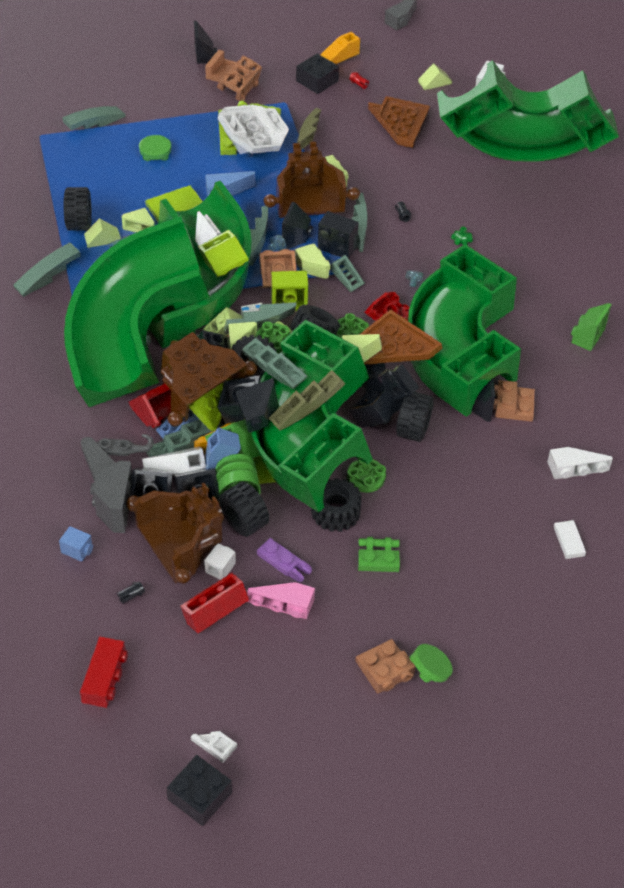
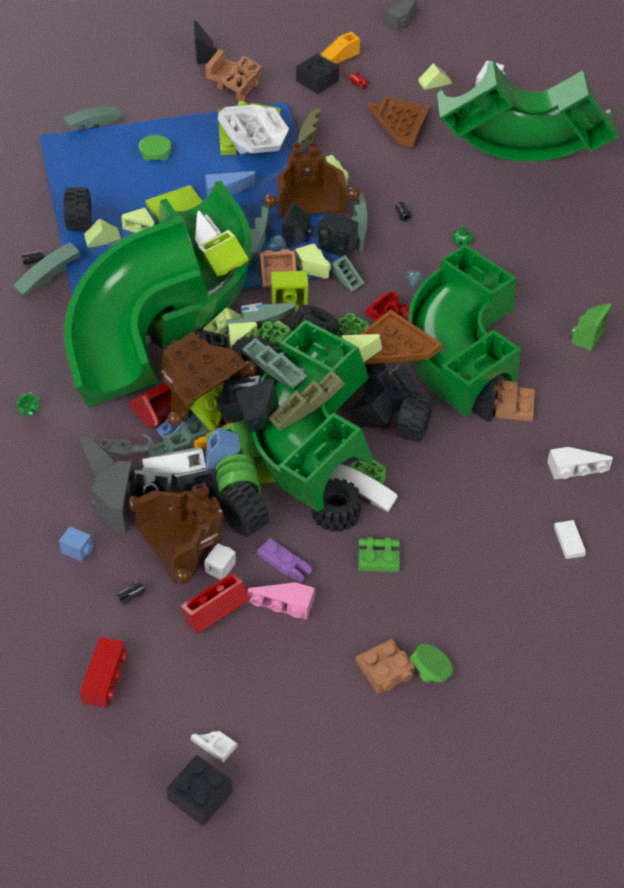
none -> green plant [15,392,40,417]
none -> black pin [22,249,44,264]
none -> white slope [329,464,398,512]

